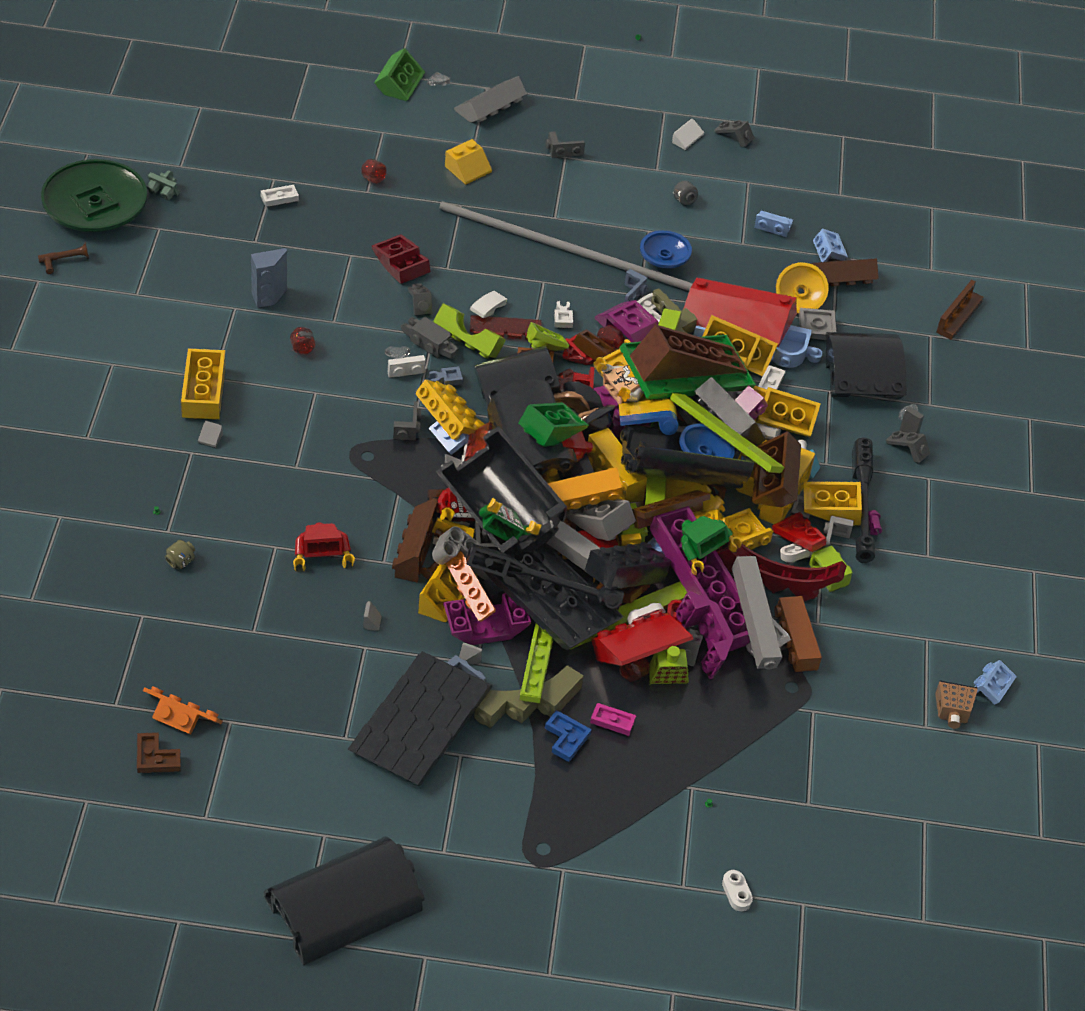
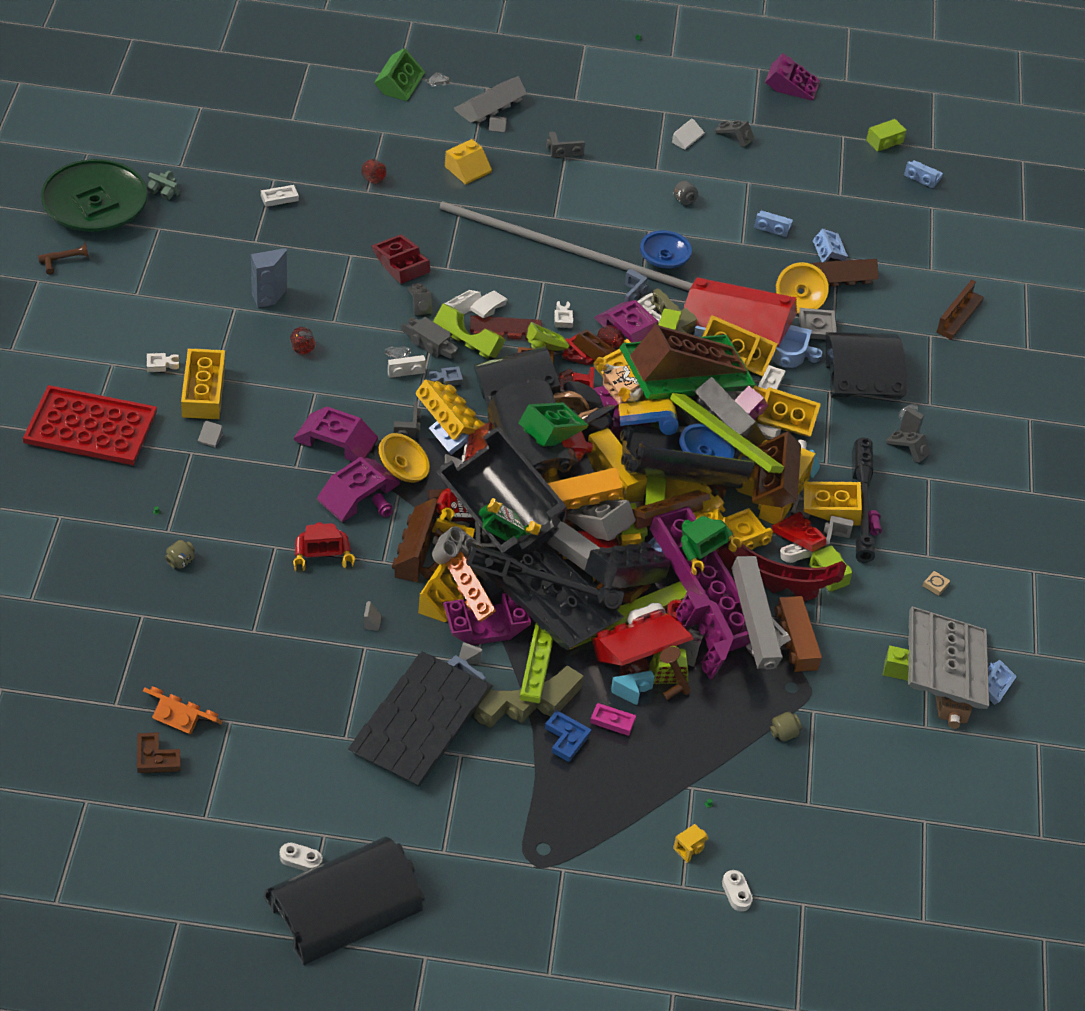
none -> red plate [23,385,157,465]
none -> white plate [147,353,179,372]
none -> white plate [280,843,322,871]
none -> magenta slope [294,407,378,461]
none -> magenta slope [317,457,400,523]
none -> magenta pin [372,493,393,517]
none -> yellow dish [379,433,430,483]
none -> white slope [444,290,481,314]
none -> light grey slope [489,116,507,132]
none -> medium azure slope [611,671,654,705]
none -> reddish brown piece [660,647,691,701]
none -> yellow brick [673,824,708,863]
none -> magenta slope [765,53,820,100]
none -> olive head [770,712,802,742]
none -> lime piece [866,119,906,152]
none -> lime piece [883,645,909,681]
none -> light blue bracket [904,160,943,188]
none -> light grey piece [908,606,989,709]
none -> tan tile [923,571,950,596]

